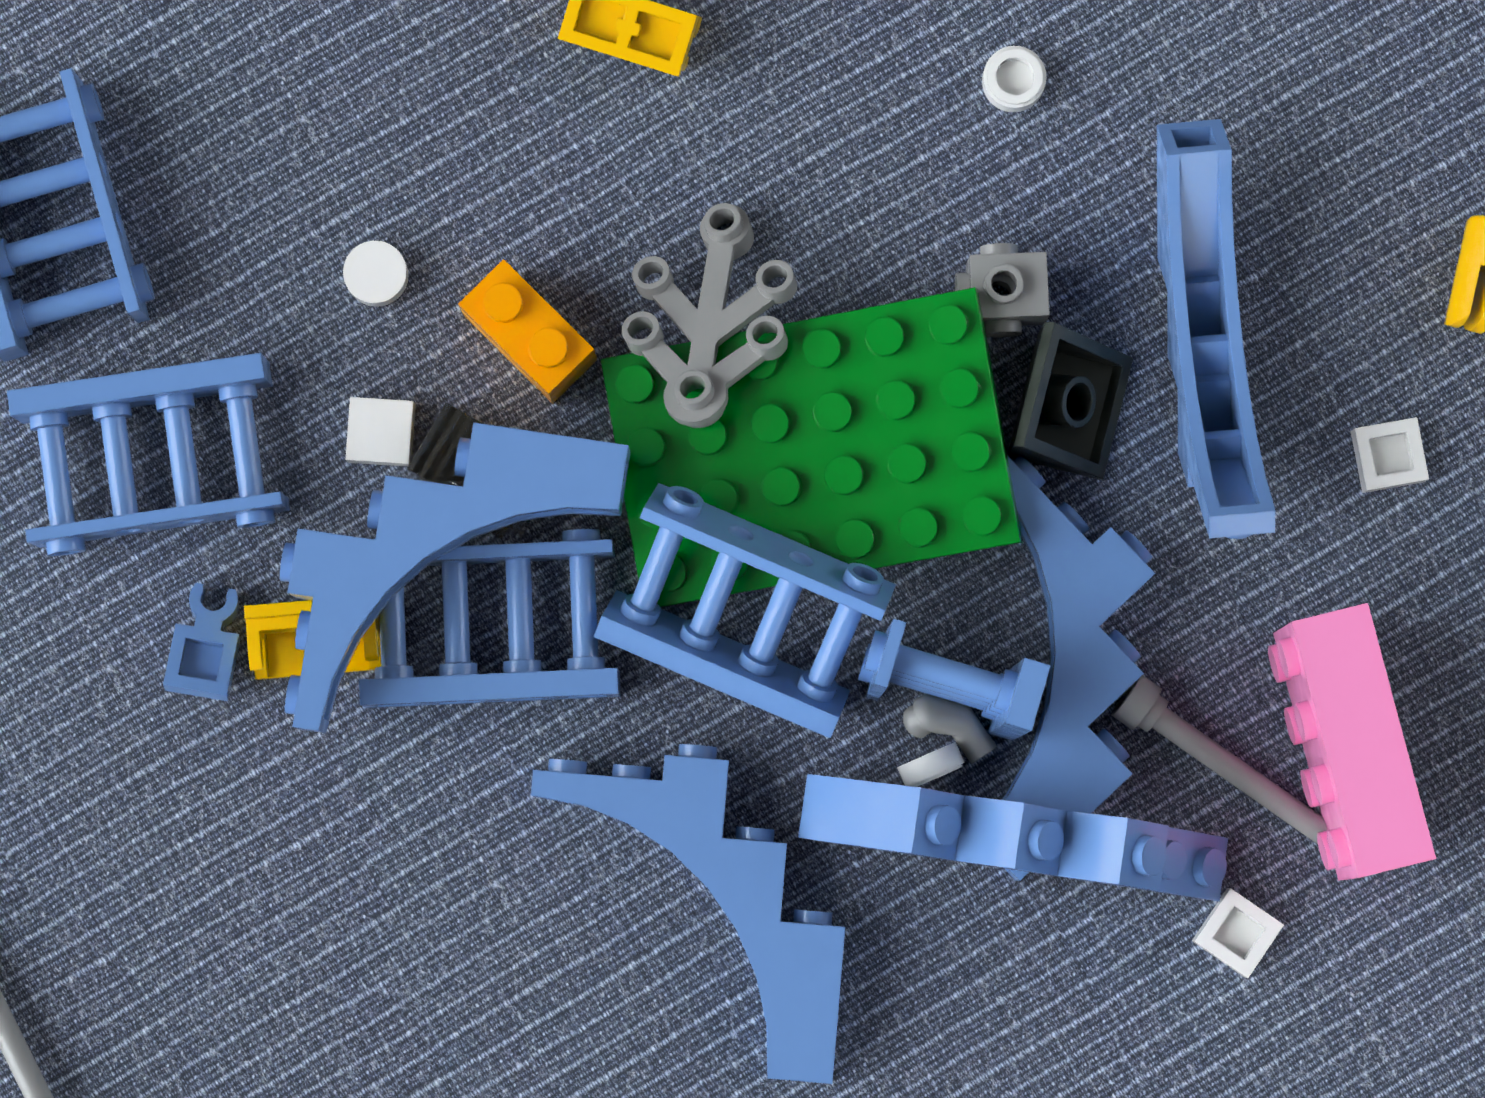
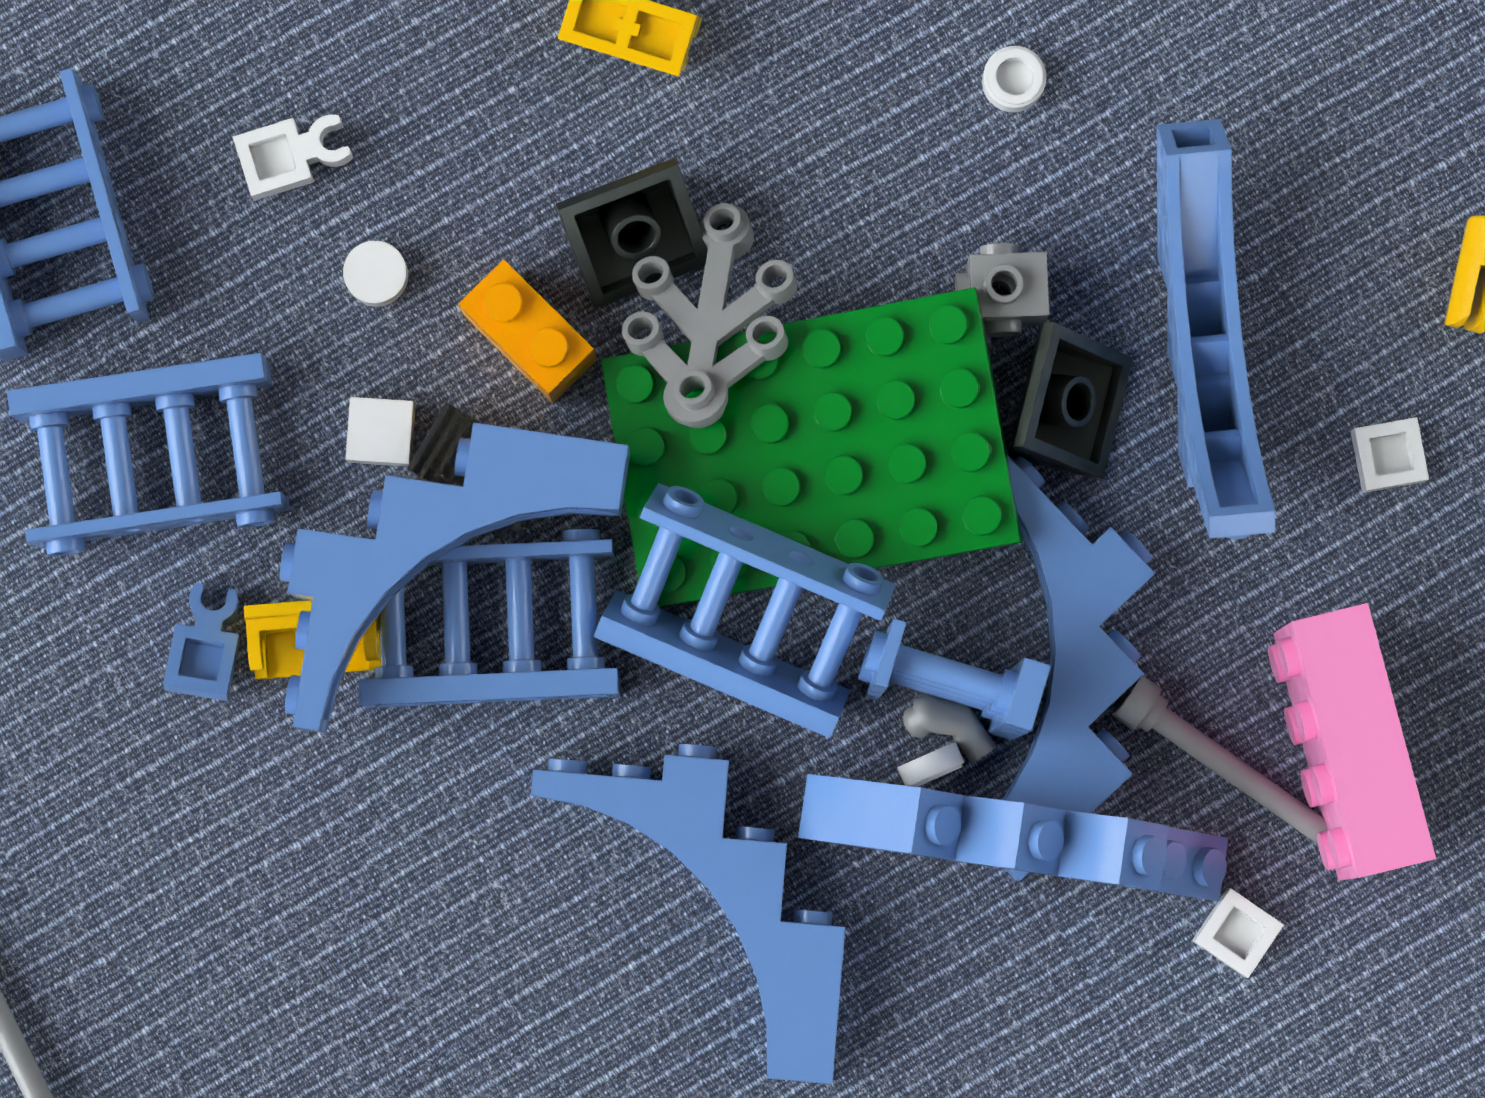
none -> white plate [233,115,353,201]
none -> pearl dark grey slope [555,158,708,309]

